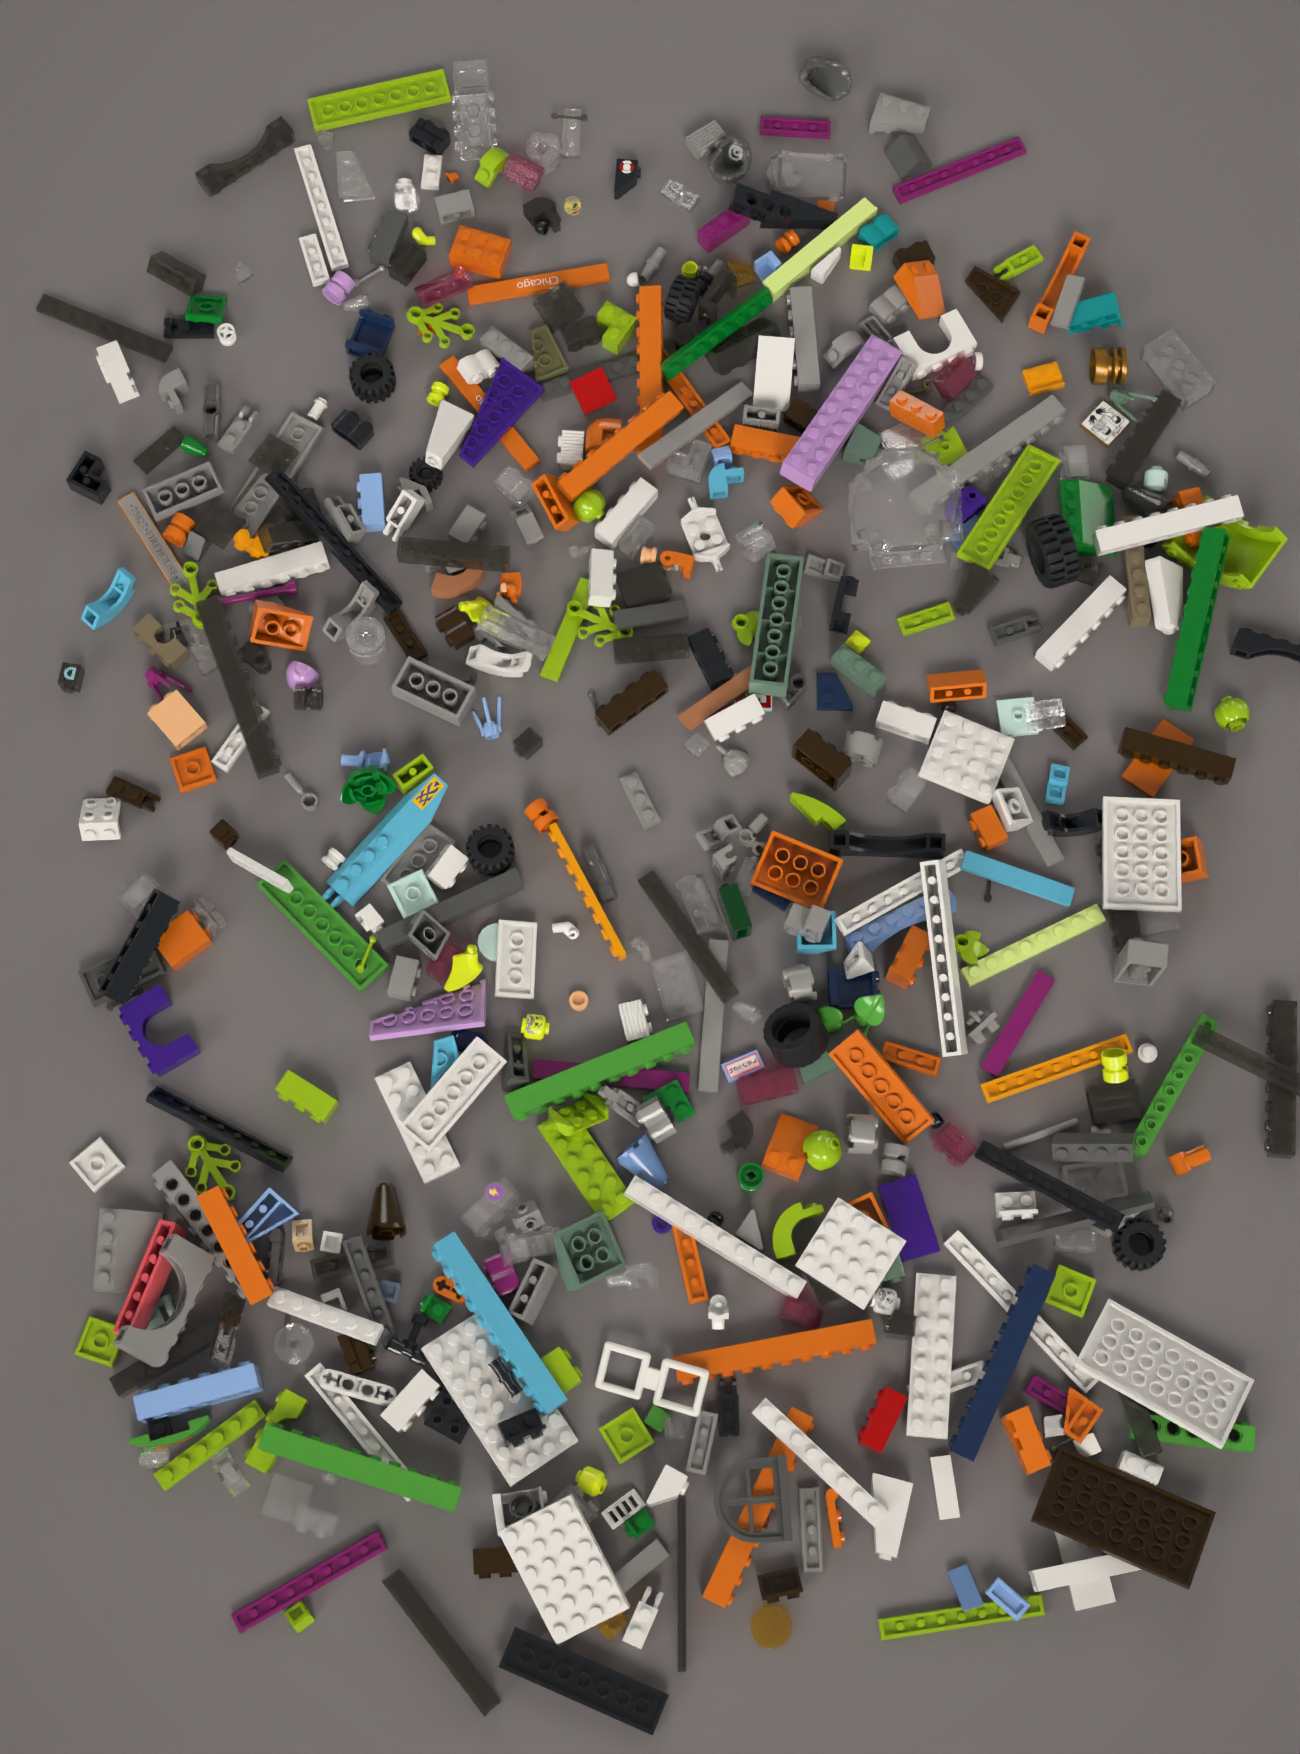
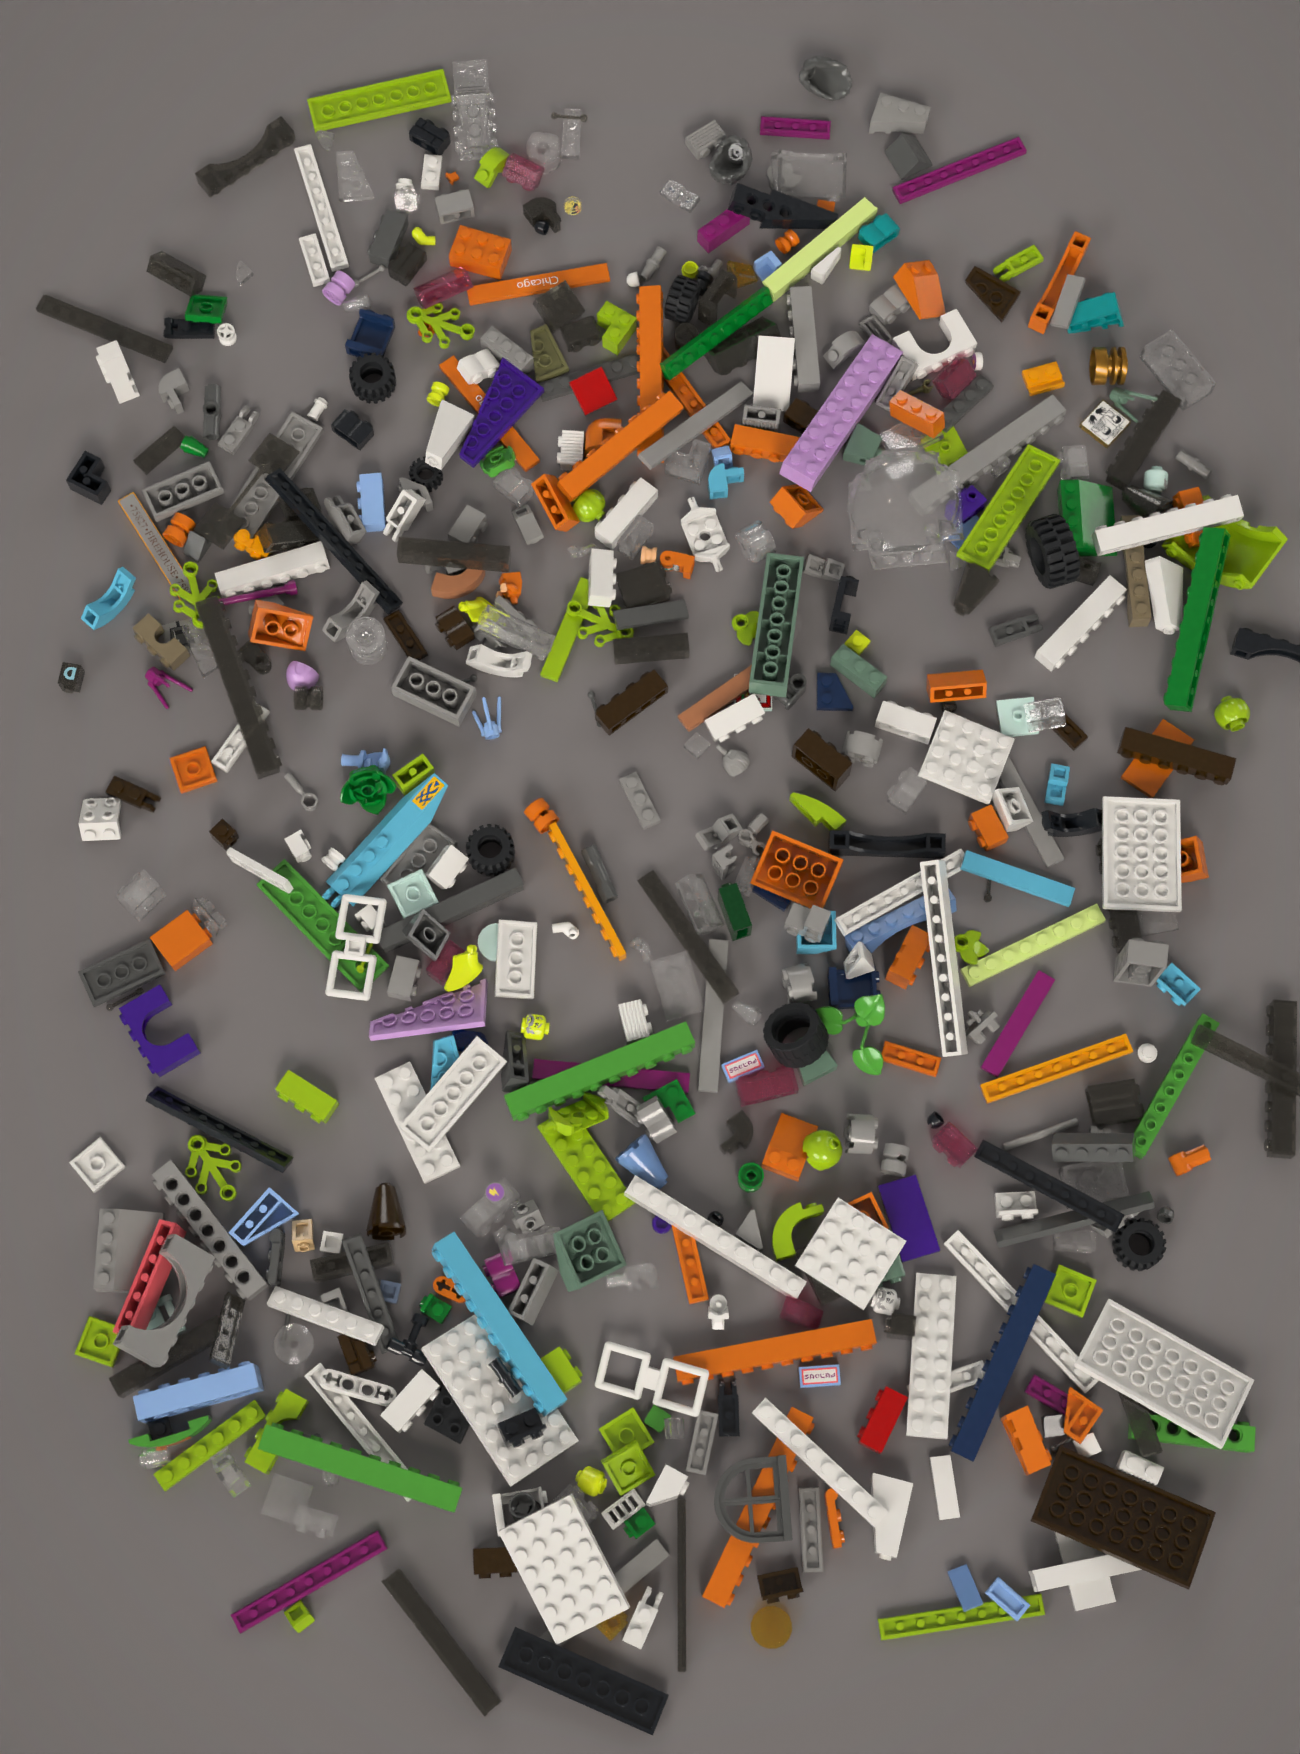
black brick [98,888,180,1005] -> none
light nougat panel [147,689,207,751] -> none
orange brick [196,1186,275,1306] -> none
clear smoke brick [513,727,543,760] -> none
light nougat tile [569,991,589,1011] -> none
black slope [614,159,641,199] -> none
black brick [688,628,733,691] -> none
orange plate [829,1029,935,1145] -> none
dark brown brick [892,240,935,271] -> none
lime tile [896,601,956,637] -> none
neon yellow wheel [1101,1048,1129,1083] -> none
none -> white brick [284,830,312,863]
none -> white bar [325,894,387,1001]
none -> bright green plate [480,446,516,478]
none -> lime tile [601,1440,656,1496]
none -> tile [798,1364,841,1388]
none -> medium azure bracket [1156,963,1201,1006]

